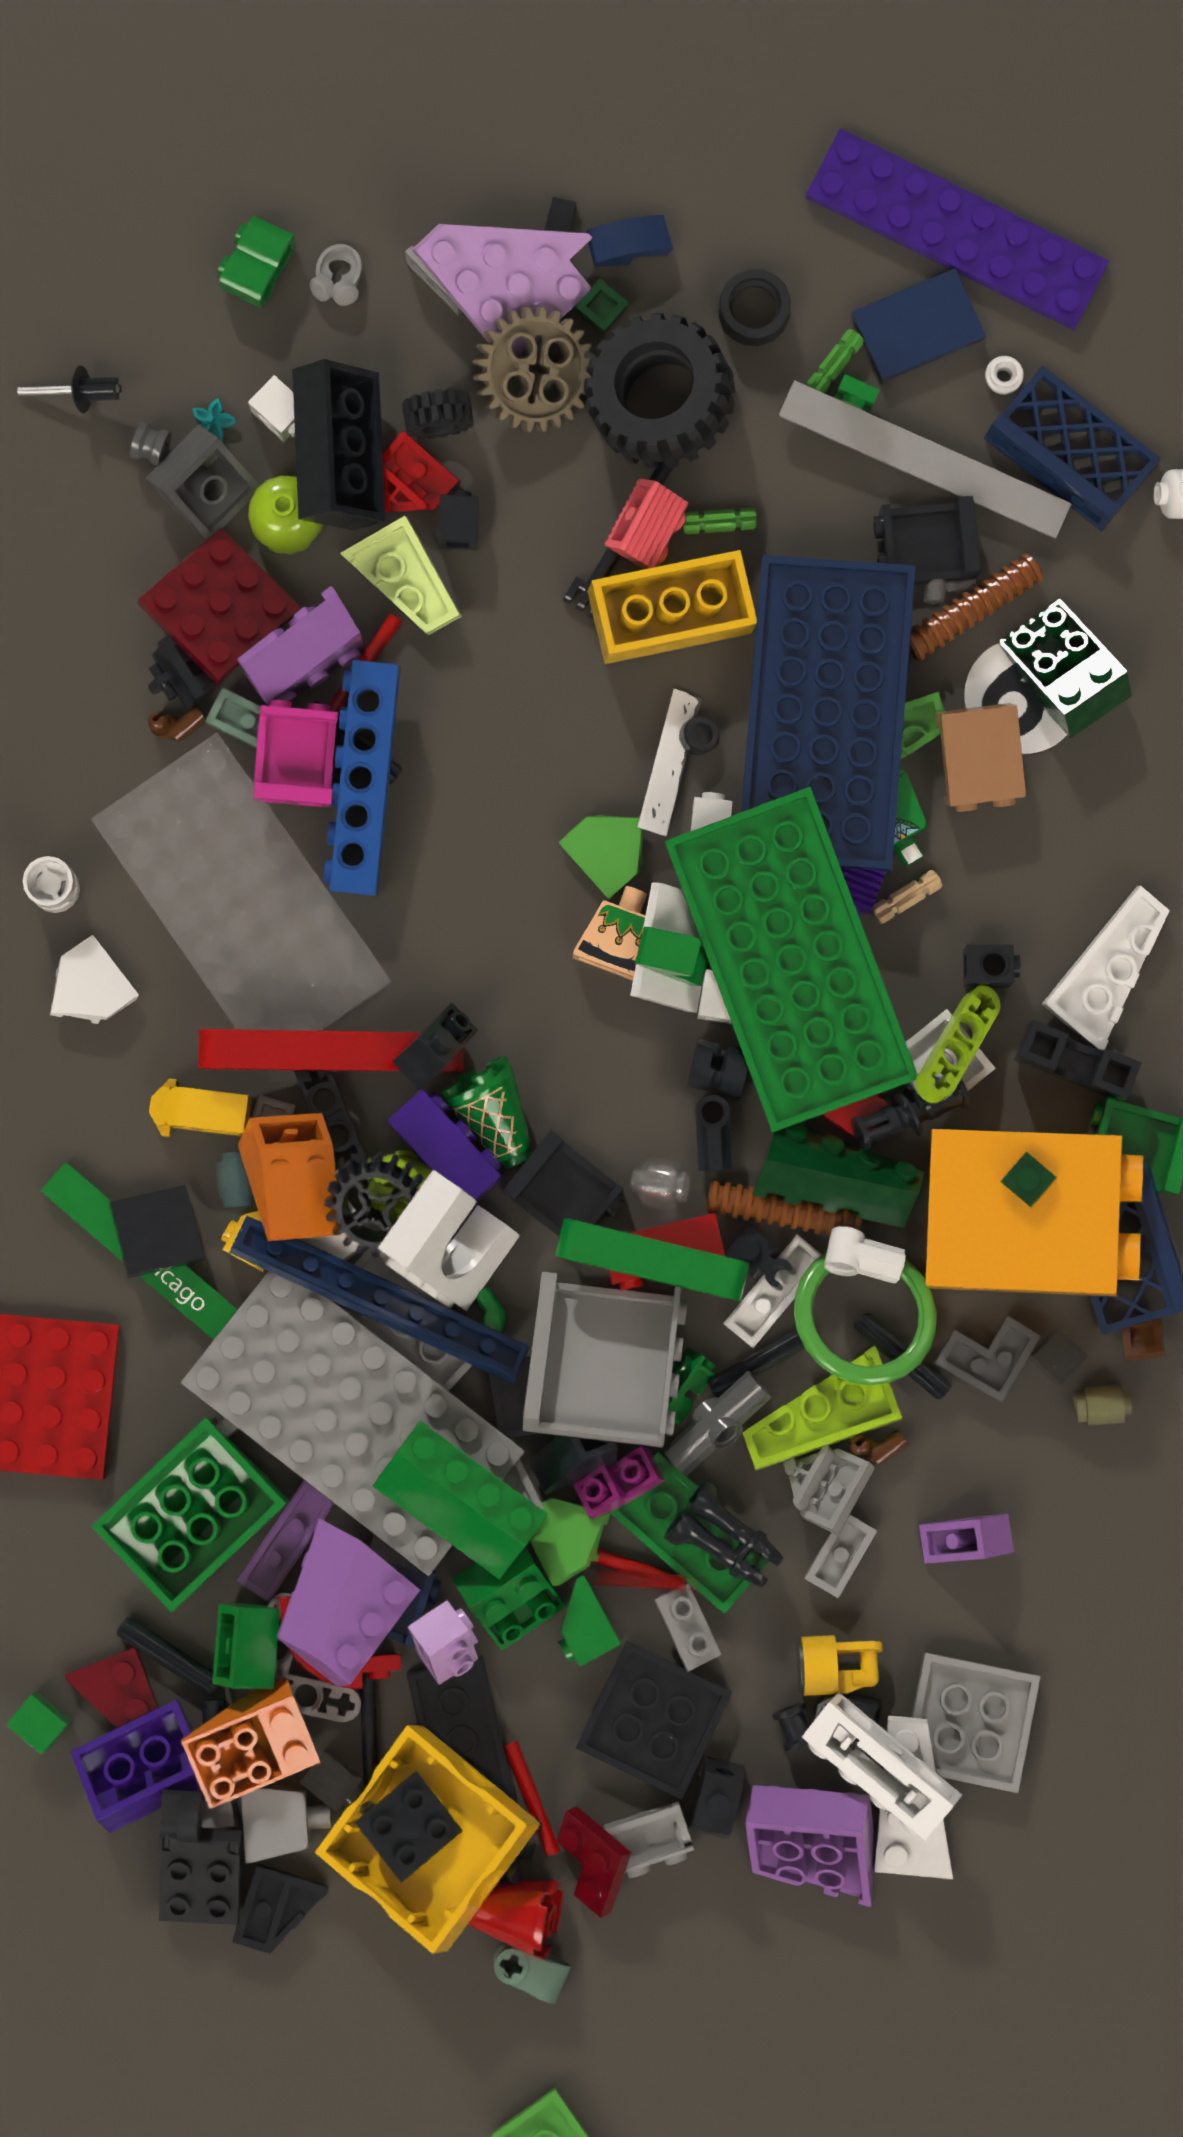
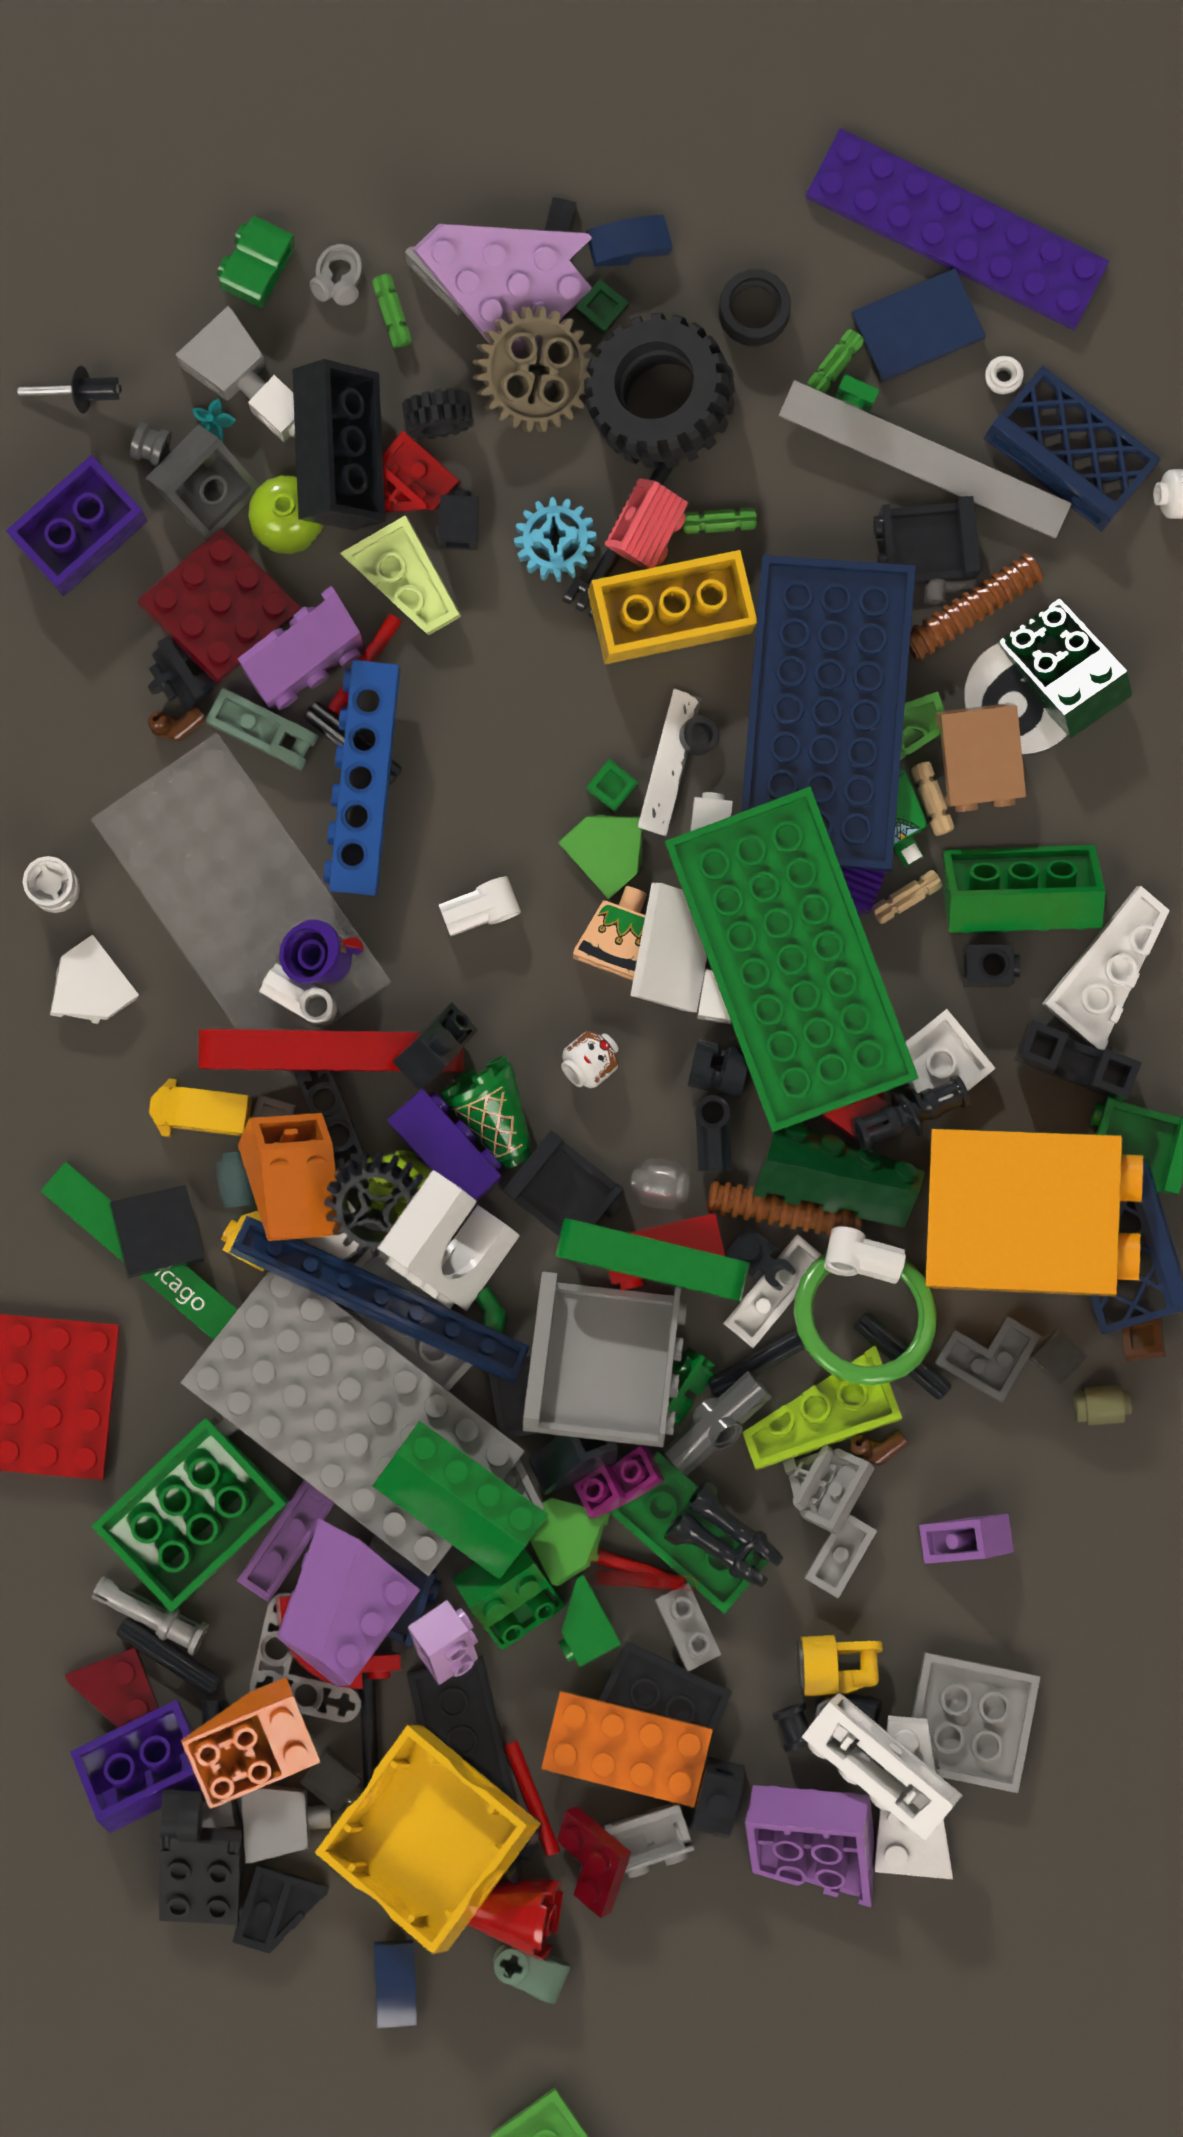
green panel [7,1691,72,1755] -> none
green slope [212,1601,281,1689] -> none
dark pink panel [252,700,338,808] -> none
black hinge [354,1771,463,1883] -> none
green slope [635,927,708,986] -> none
lime beam [916,985,1001,1104] -> none
dark green plate [1000,1152,1057,1208] -> none
none -> dark purple brick [6,455,148,597]
none -> light grey pin [92,1576,209,1656]
none -> light grey torso [175,306,266,401]
none -> white piece [259,963,337,1027]
none -> dark purple hat [279,919,364,984]
none -> bright green axle [372,274,412,349]
none -> dark blue slope [373,1939,416,2028]
none -> white piece [439,876,521,937]
none -> medium azure gear [514,497,597,582]
none -> orange plate [541,1691,713,1807]
none -> white head [561,1031,619,1088]
none -> green tile [585,758,639,814]
none -> tan axle [911,762,954,836]
none -> green slope [942,845,1106,933]

